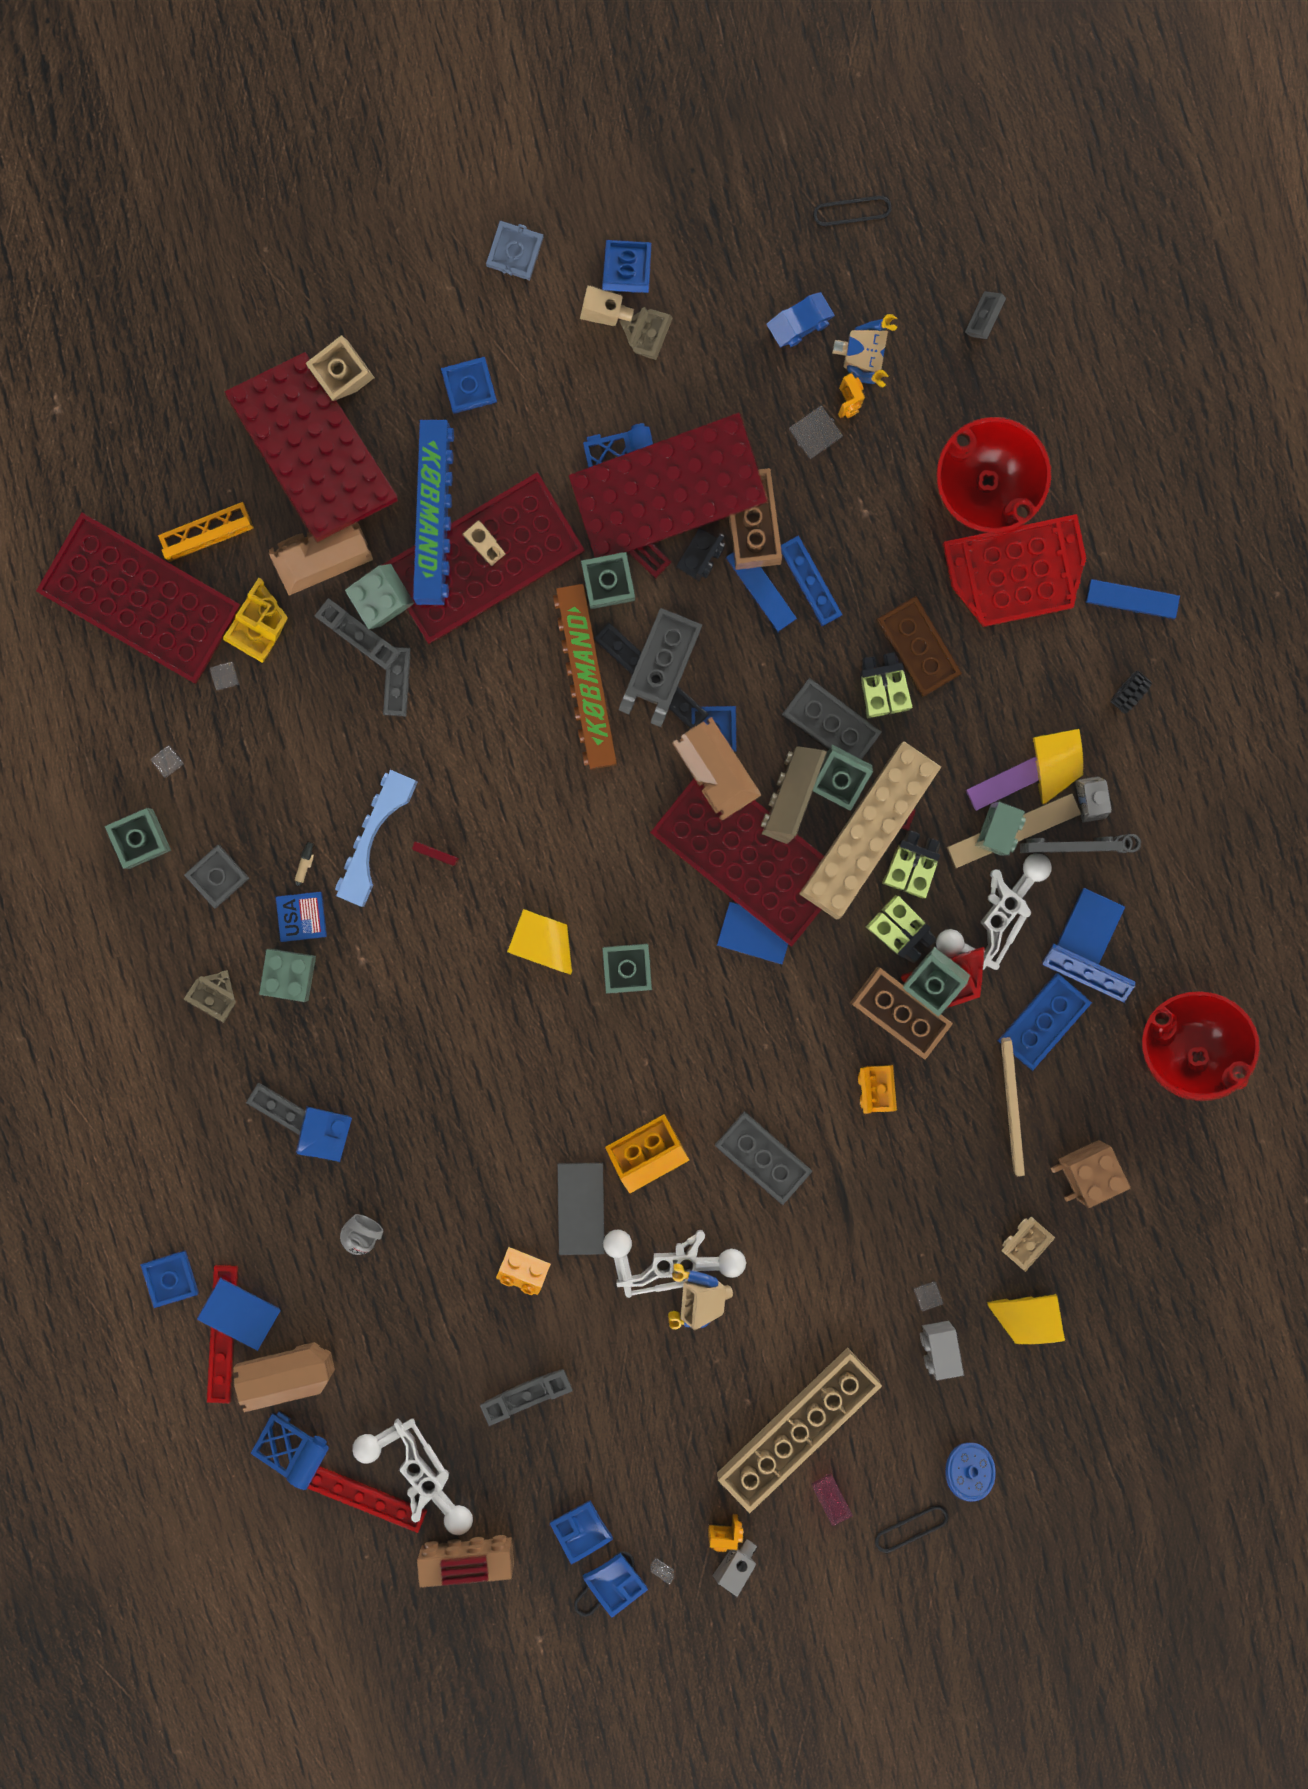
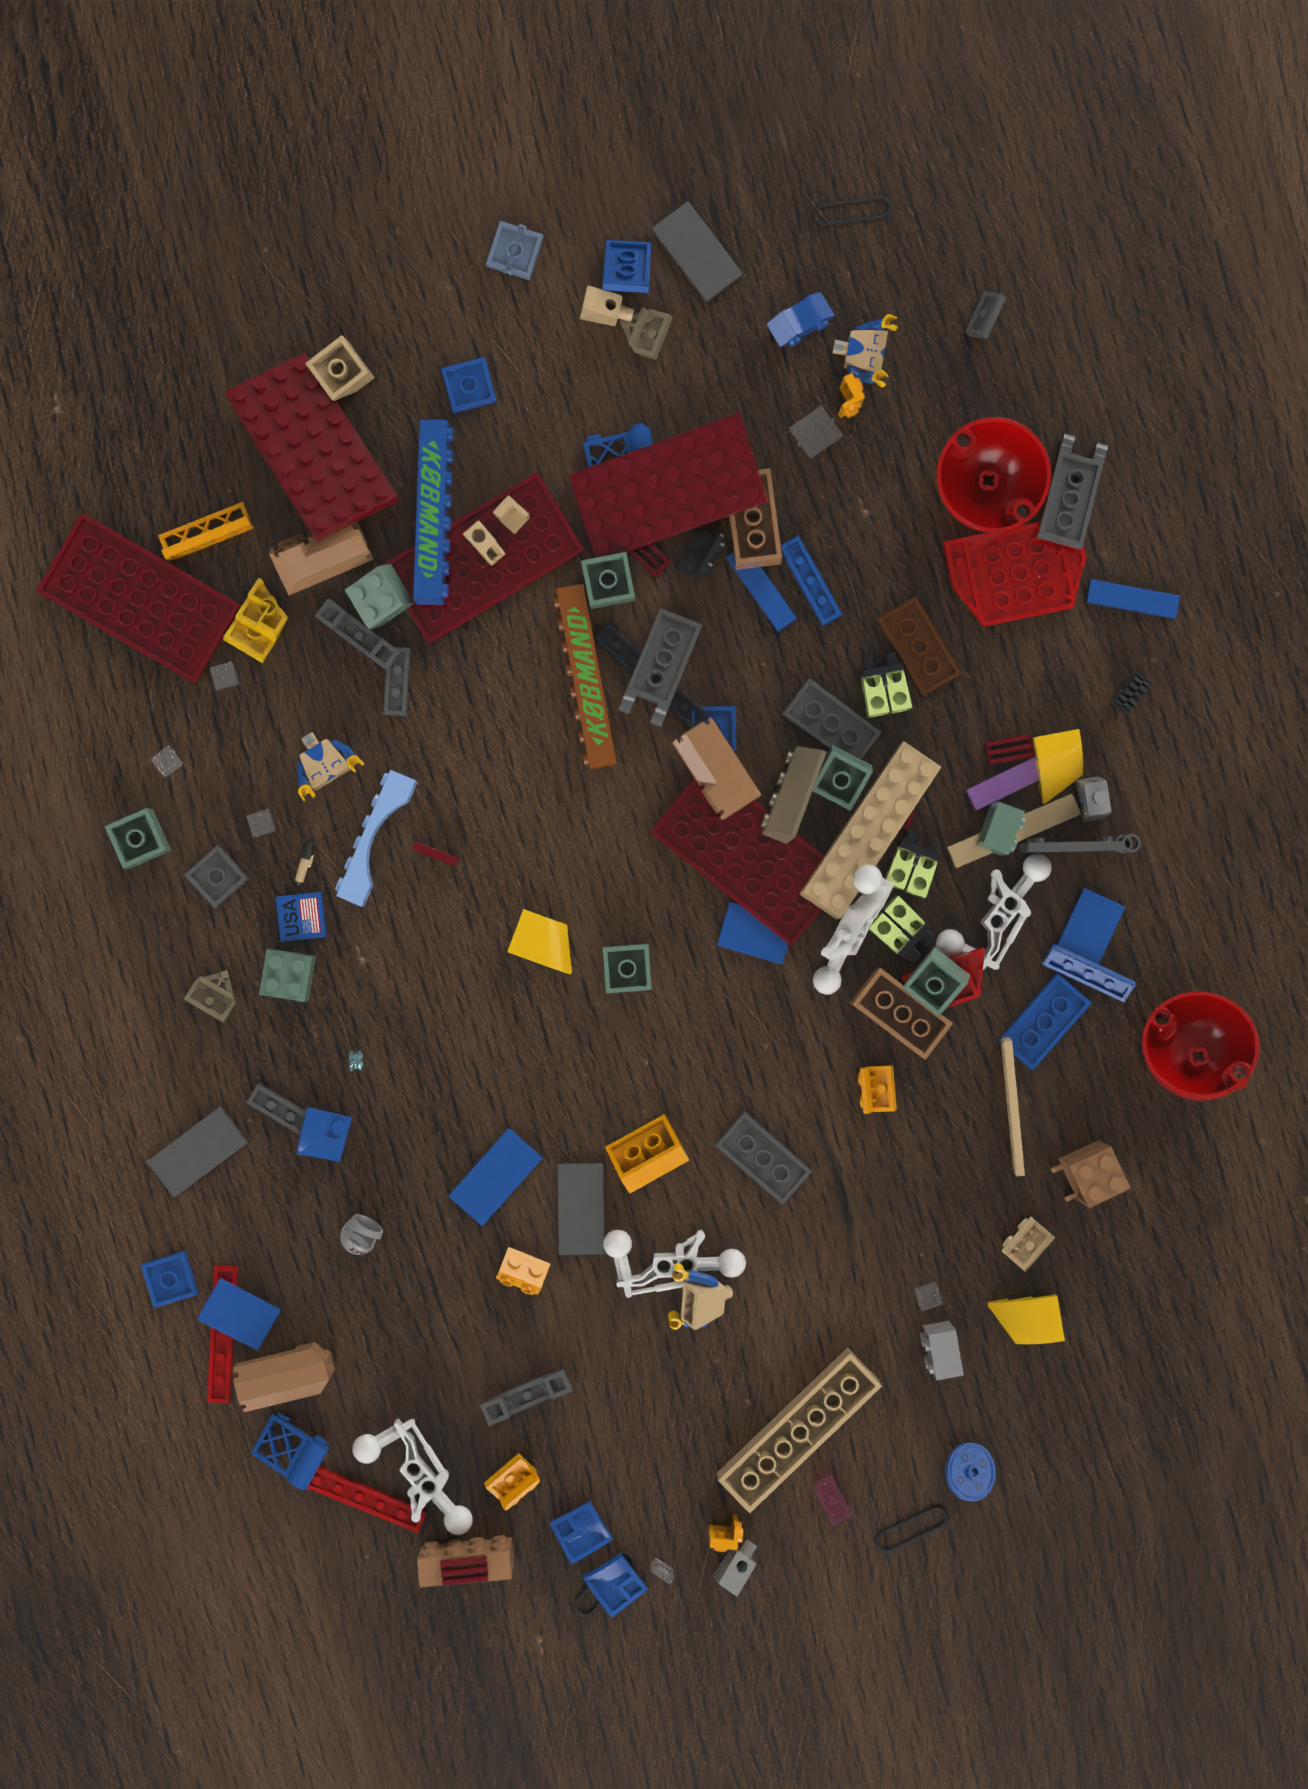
none -> dark grey tile [147,1106,248,1198]
none -> clear tile [246,809,276,838]
none -> torso [297,732,364,801]
none -> clear light blue bush [349,1050,363,1071]
none -> blue tile [449,1128,543,1226]
none -> light orange bracket [484,1453,540,1511]
none -> tan panel [493,495,530,534]
none -> dark grey tile [652,201,743,303]
none -> white piece [813,865,894,995]
none -> dark red tile [984,734,1034,765]
none -> dark grey hinge [1037,433,1108,550]

